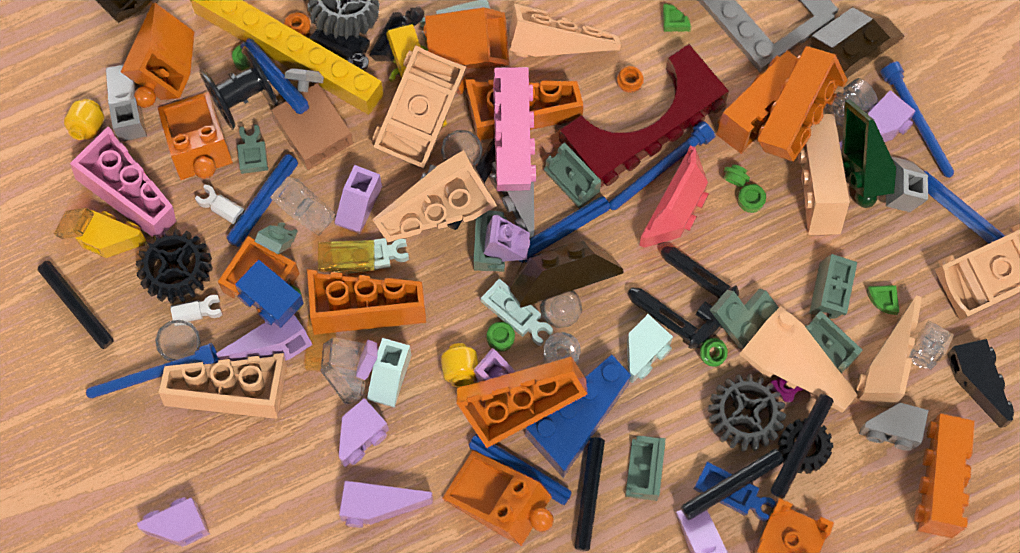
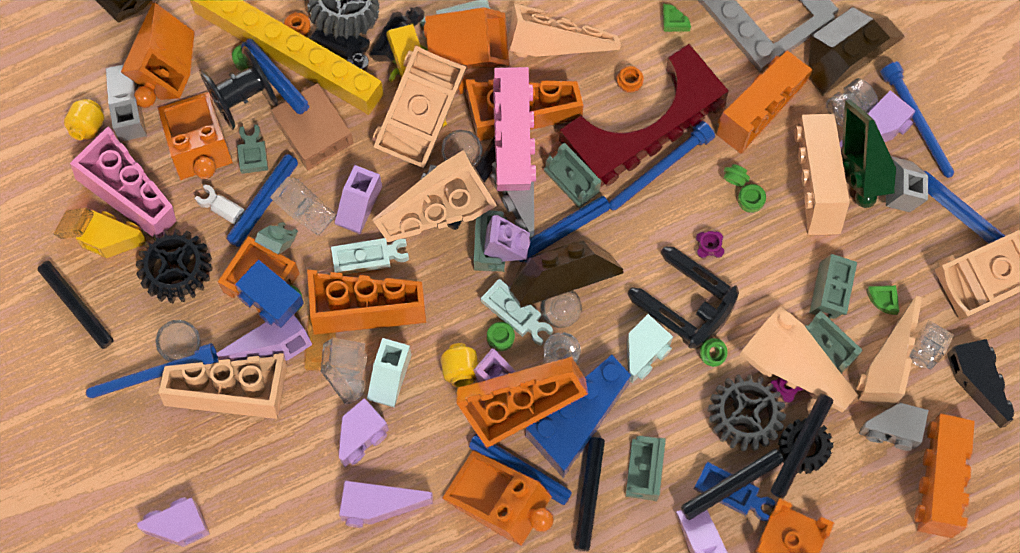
white bar [171,295,222,325] -> none
light grey piece [285,68,324,92] -> none
clear yellow plate [318,240,375,272] -> none
lavender tile [356,340,378,380] -> none
coral wedge [639,146,709,248] -> none
sand green plate [710,289,779,349] -> none
orange wedge [757,46,848,162] -> none
none -> magenta plate [696,231,725,258]

